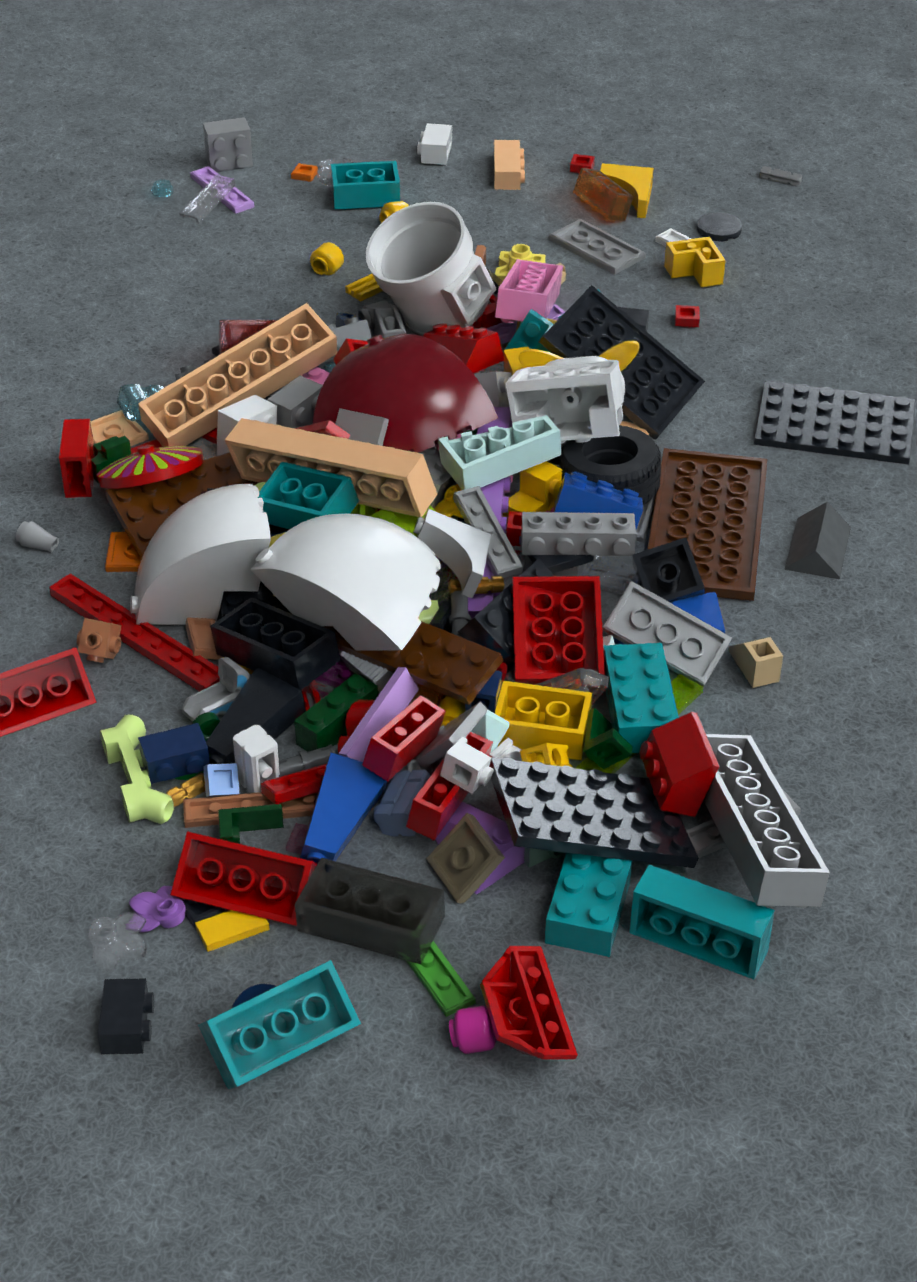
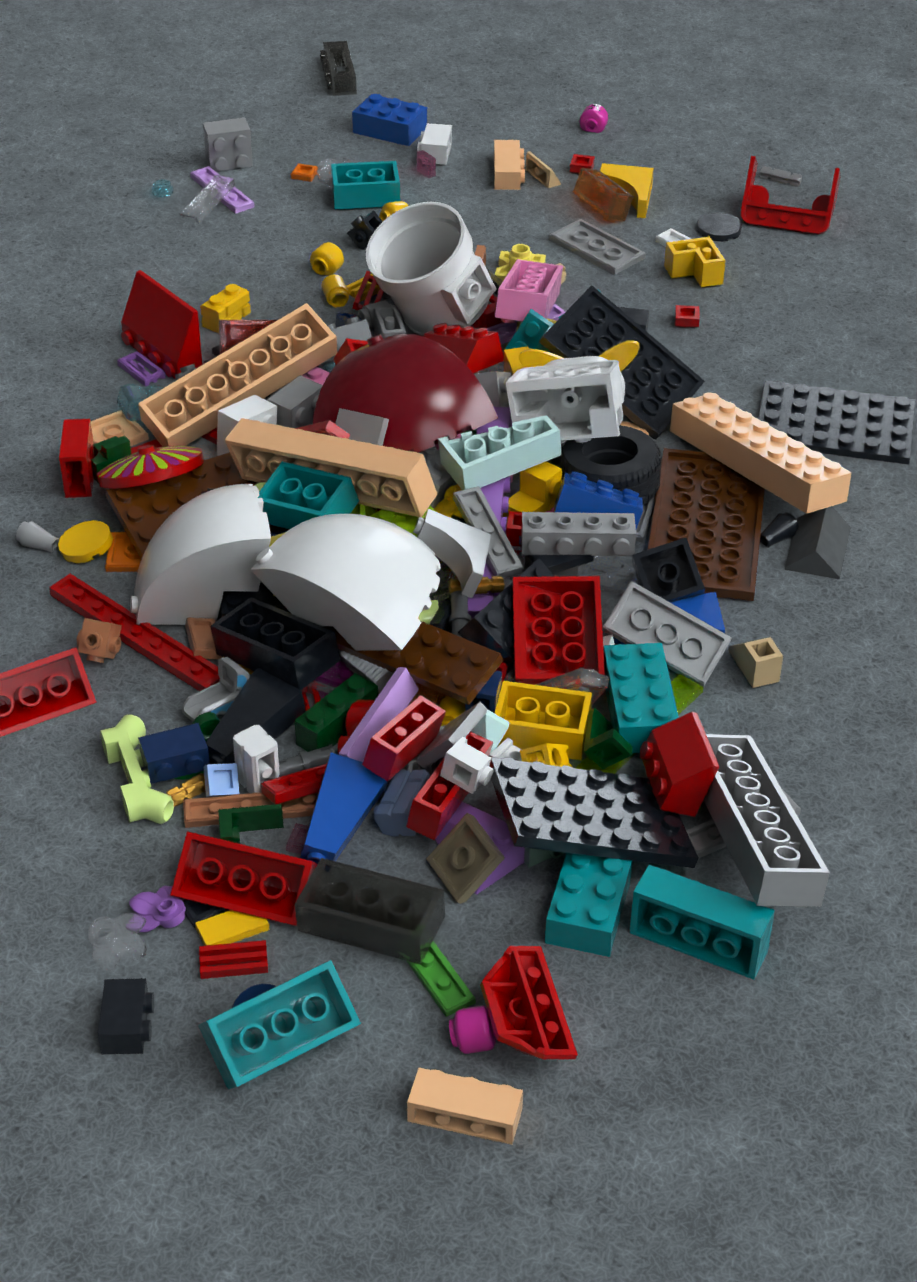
none -> yellow tile [58,520,113,563]
none -> medium lavender tile [117,351,166,387]
none -> red slope [121,270,203,379]
none -> red tile [199,940,268,979]
none -> yellow brick [200,284,251,334]
none -> clear smoke brick [320,41,357,96]
none -> yellow brick [321,274,349,308]
none -> black brick [347,210,383,249]
none -> blue brick [352,94,427,146]
none -> red tile [352,271,384,310]
none -> light nougat brick [407,1068,523,1145]
none -> clear pink tile [417,150,436,178]
none -> tan slope [526,151,561,188]
none -> dark pink head [579,104,608,133]
none -> light nougat brick [670,393,851,514]
none -> red windscreen [741,156,841,234]
none -> black cone [760,512,799,548]

